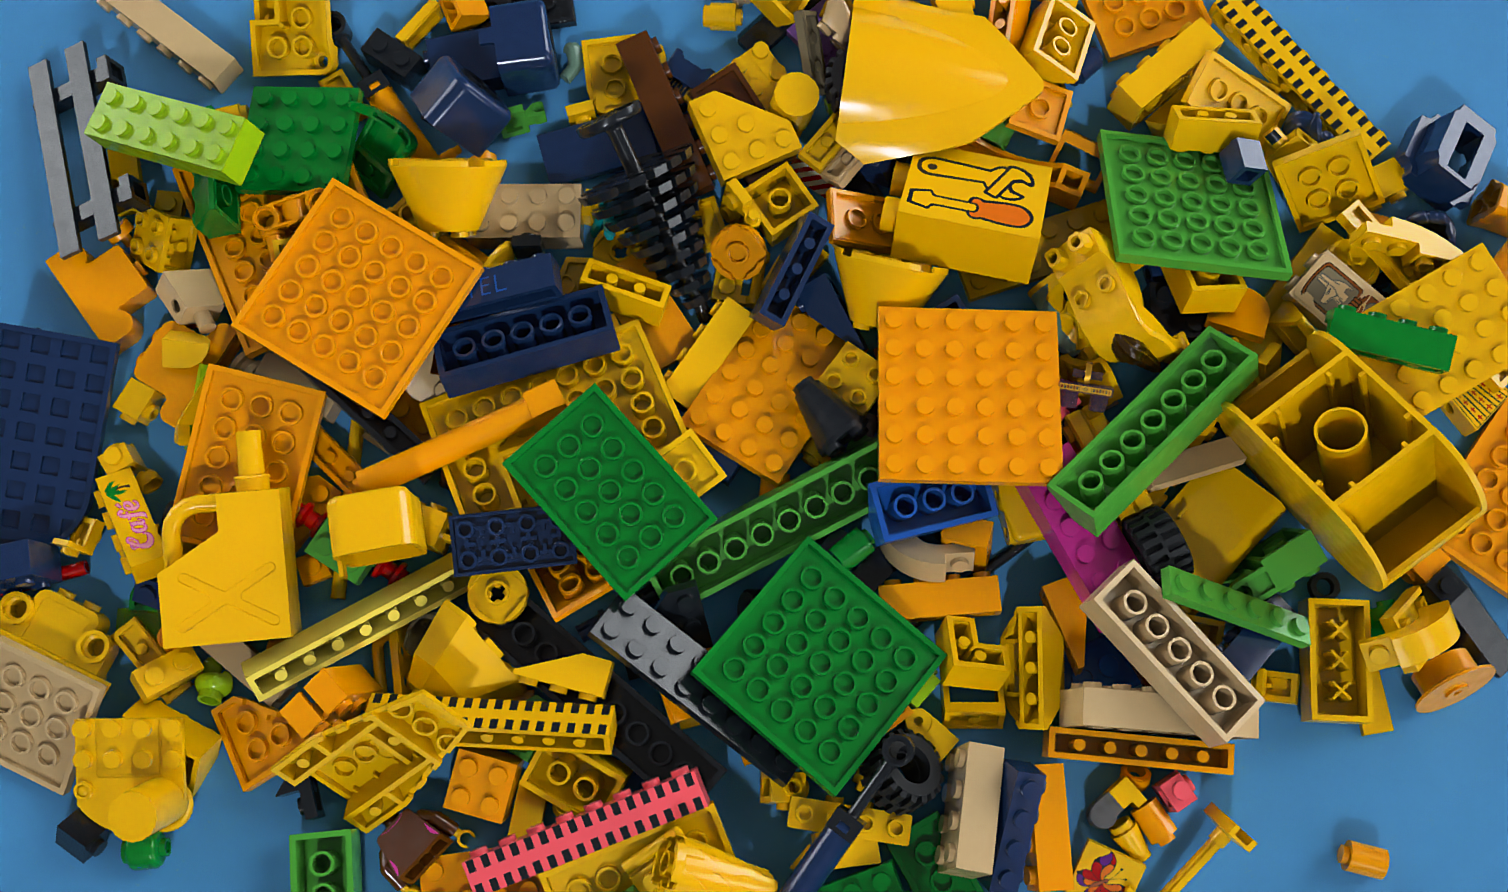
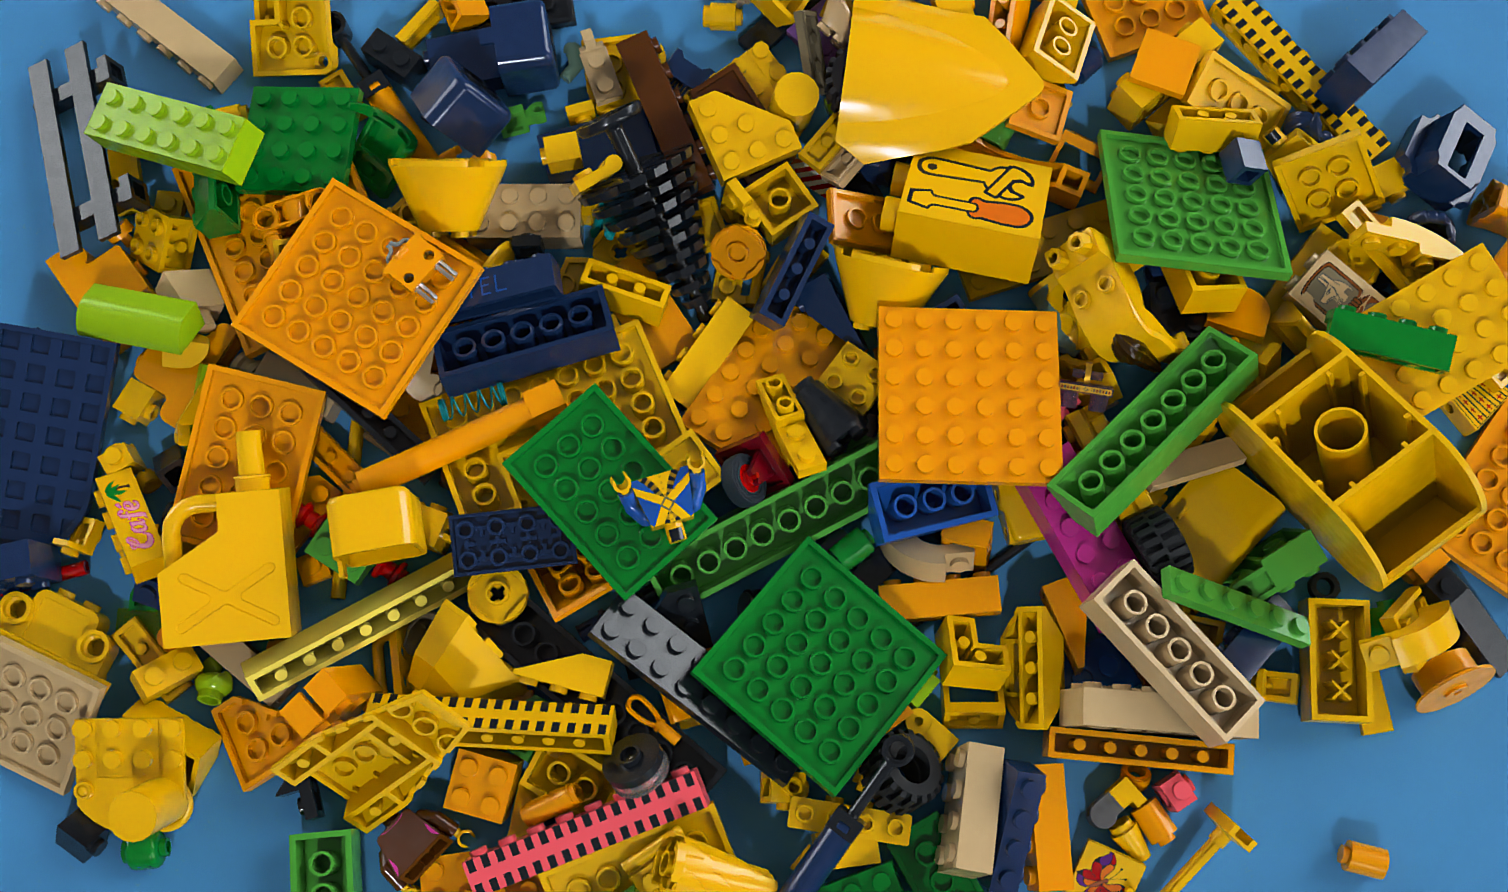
none -> lime brick [76,283,205,355]
none -> black brick [152,444,186,495]
none -> light orange piece [383,232,458,304]
none -> teal piece [438,382,508,422]
none -> light orange piece [520,782,585,827]
none -> yellow brick [539,131,584,174]
none -> yellow plate [568,154,623,197]
none -> tan hinge [579,28,624,107]
none -> black piece [602,733,670,799]
none -> torso [610,450,706,544]
none -> light orange piece [625,694,682,746]
none -> plate [714,430,795,508]
none -> yellow slope [756,373,827,479]
none -> light orange tile [1127,27,1202,100]
none -> dark blue brick [1314,9,1428,118]

